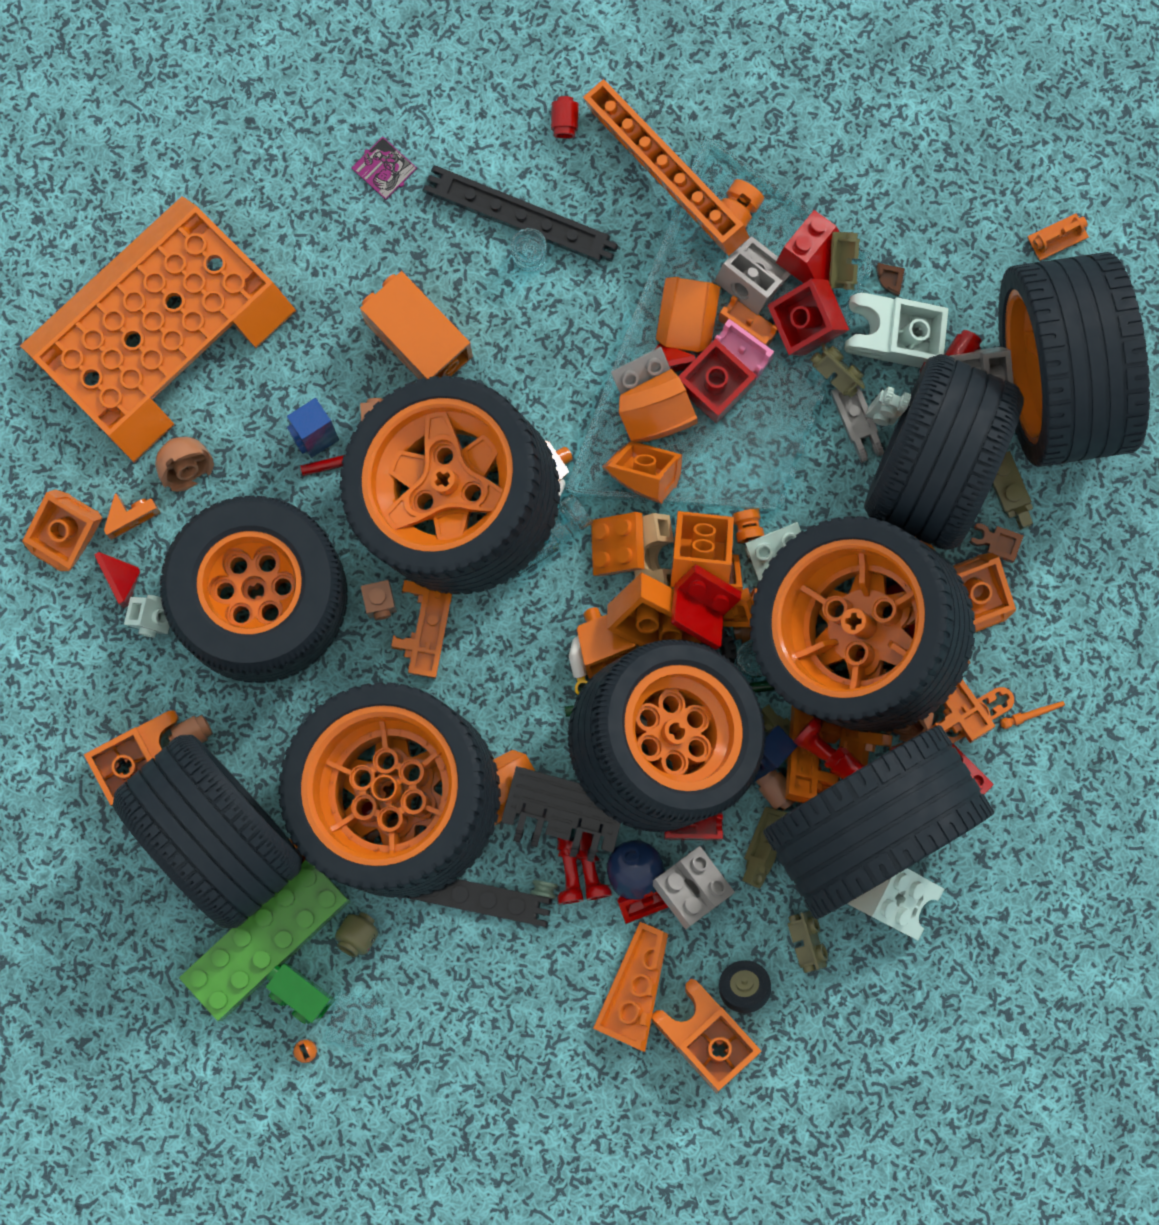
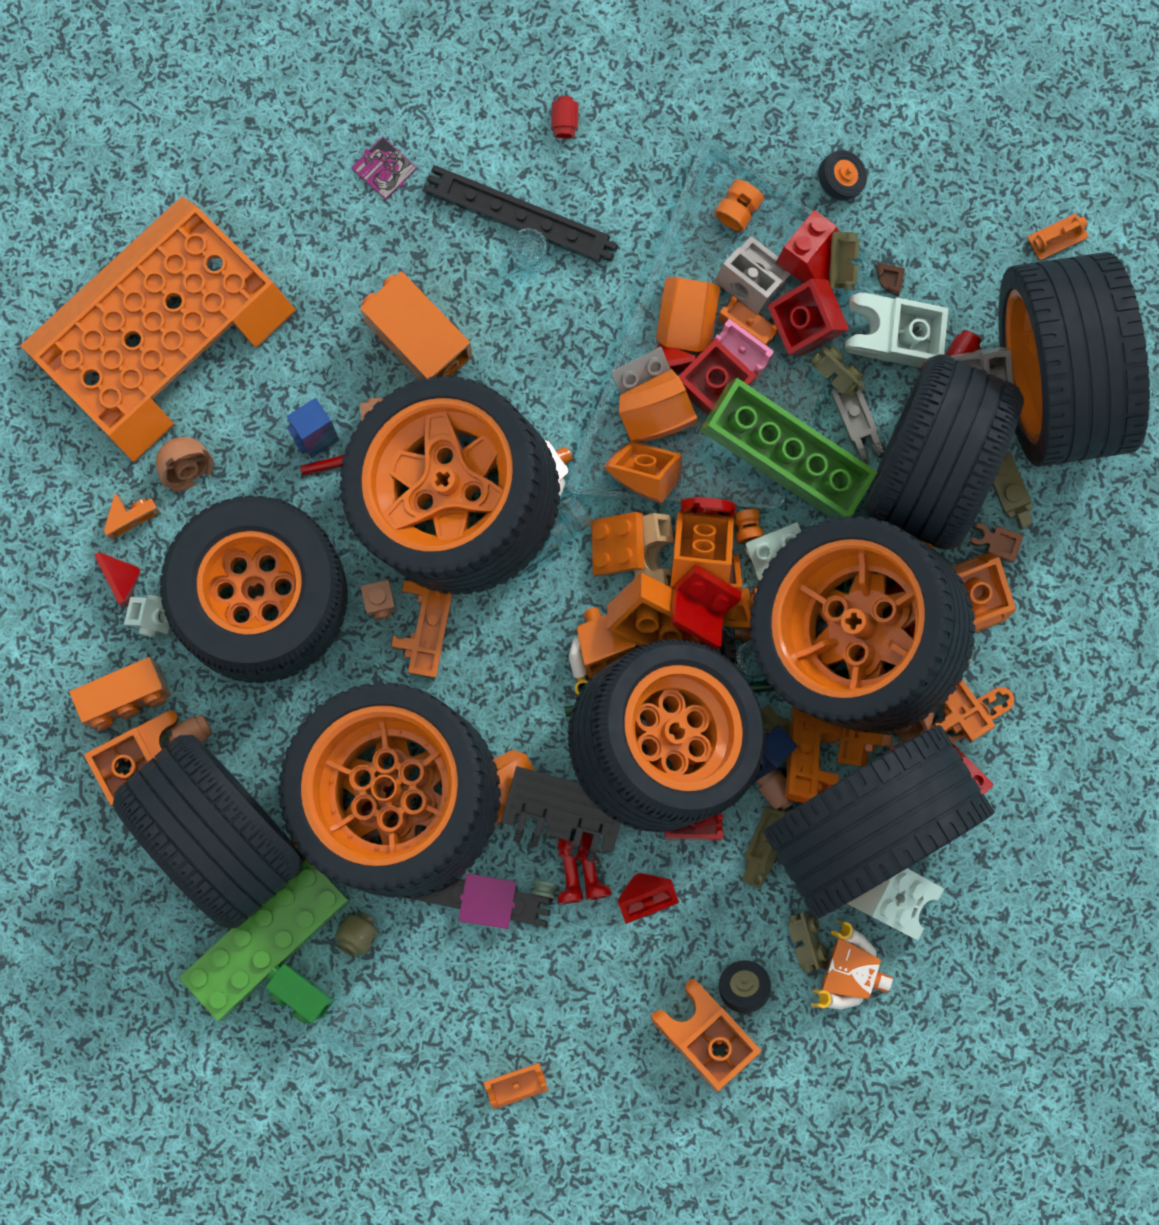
orange slope [22,489,103,571] -> none
orange hinge [293,1039,317,1063] -> none
orange brick [583,79,750,256] -> none
orange wing [593,922,668,1052] -> none
dark blue cylinder [607,840,665,900] -> none
light grey brick [653,846,735,930] -> none
red piece [793,717,864,779] -> none
light aqua hinge [866,386,911,426] -> none
orange piece [1000,701,1065,729] -> none
none -> orange brick [69,657,172,731]
none -> magenta piece [459,874,516,929]
none -> orange hinge [483,1062,549,1109]
none -> red tile [680,497,737,517]
none -> bright green brick [699,378,878,519]
none -> torso [811,919,893,1010]
none -> black wheel [818,150,867,201]

